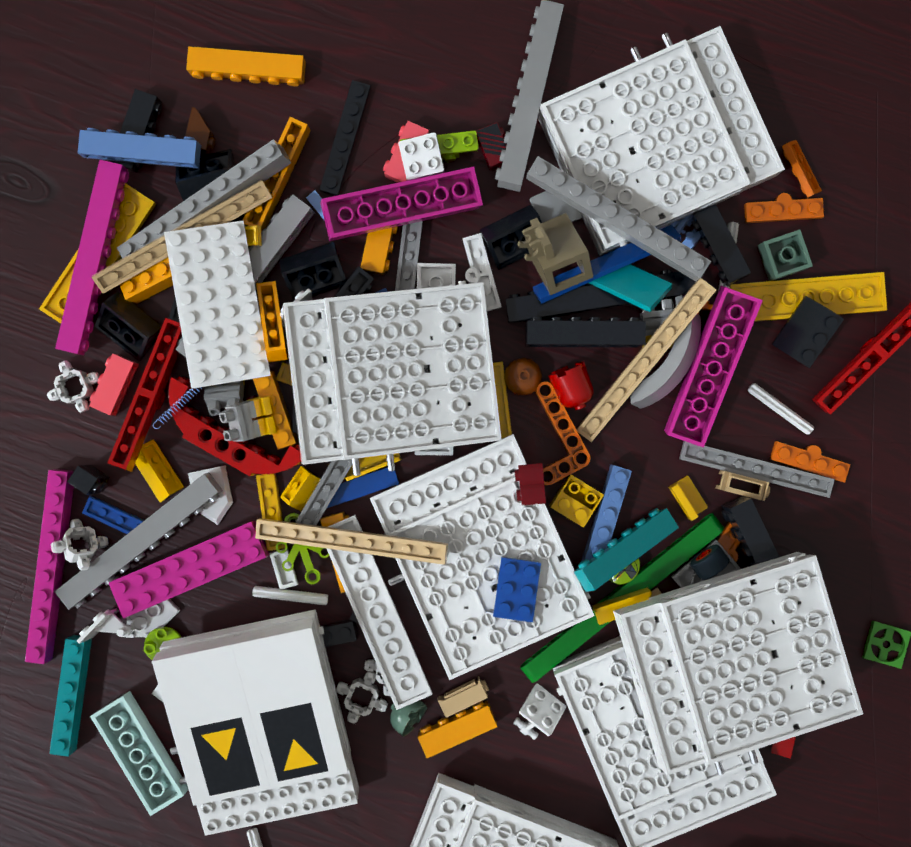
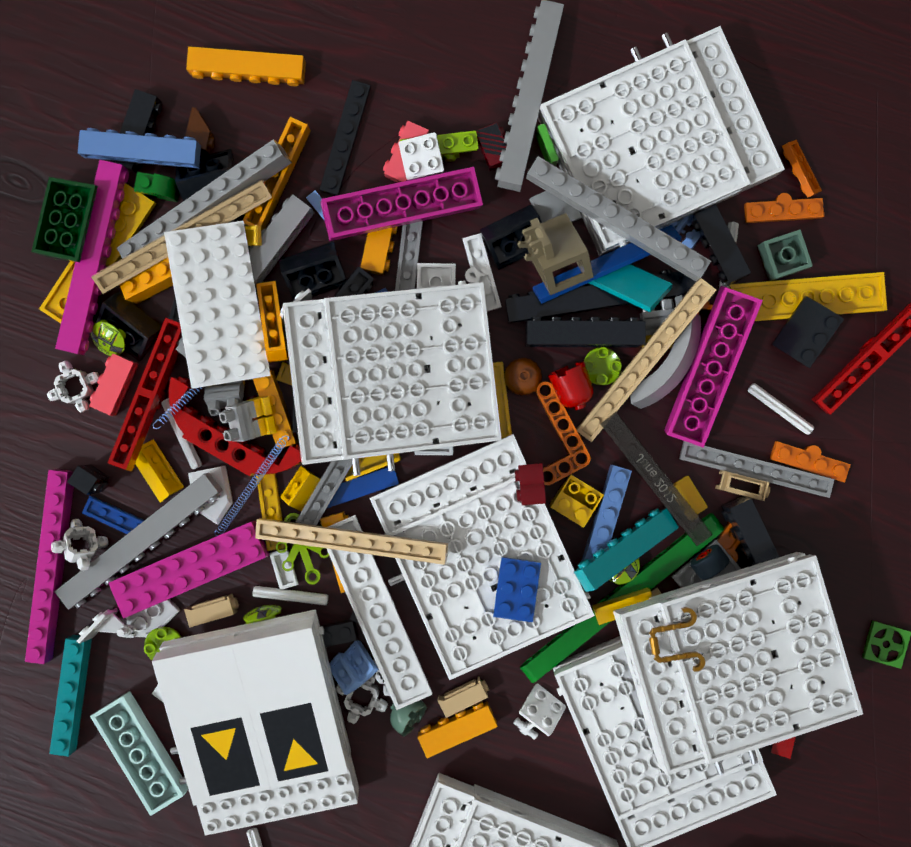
none -> dark green slope [31,177,98,262]
none -> lime dish [91,320,126,356]
none -> green brick [134,172,179,202]
none -> white axle [161,398,202,469]
none -> tan window [184,594,239,628]
none -> light blue piece [214,436,289,536]
none -> lime dish [243,605,281,624]
none -> light blue slope [329,640,378,695]
none -> bright green piece [535,124,559,167]
none -> lime dish [584,347,622,386]
none -> clear smoke tile [600,412,713,546]
none -> pearl gold piece [649,607,705,672]

